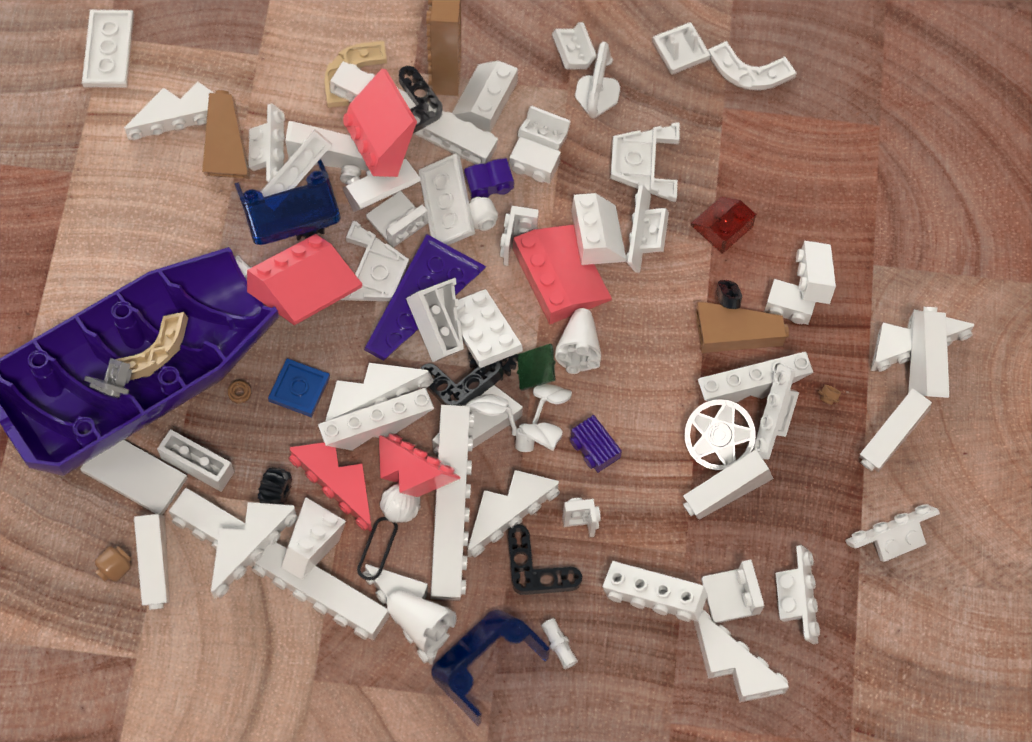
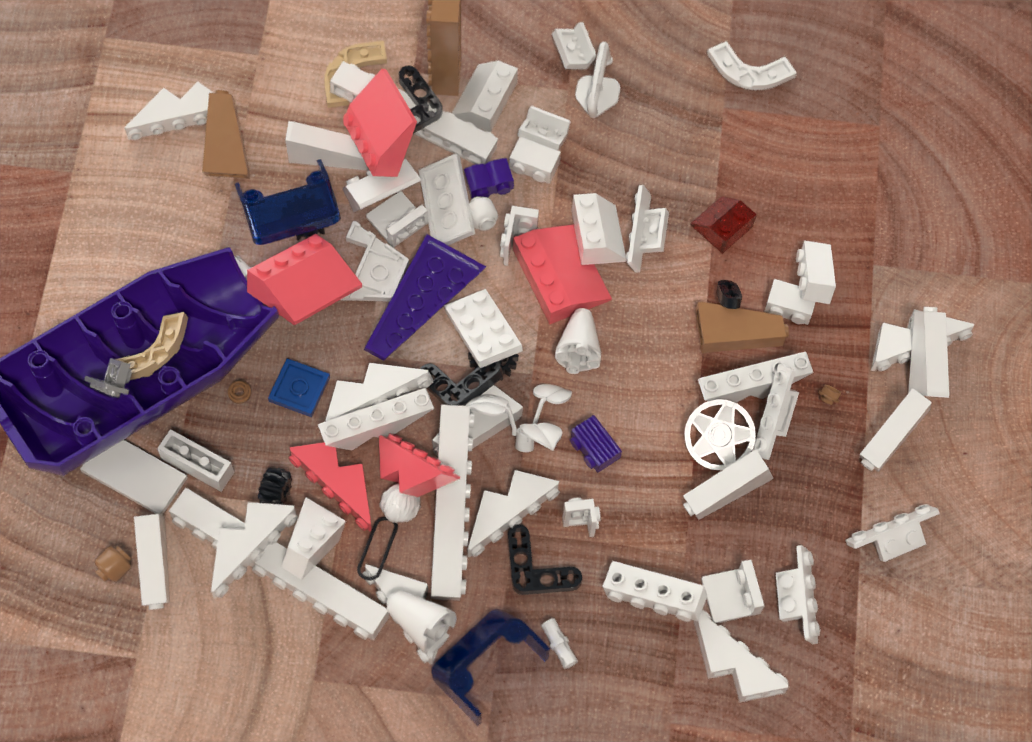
white tile [82,10,134,88] -> none
white bracket [249,103,285,182] -> none
white plate [257,129,332,211] -> none
white bush [340,165,361,184] -> none
white wedge [406,278,464,362] -> none
clear green piece [517,344,556,391] -> none
white wing [611,123,680,202] -> none
white plate [652,22,710,75] -> none

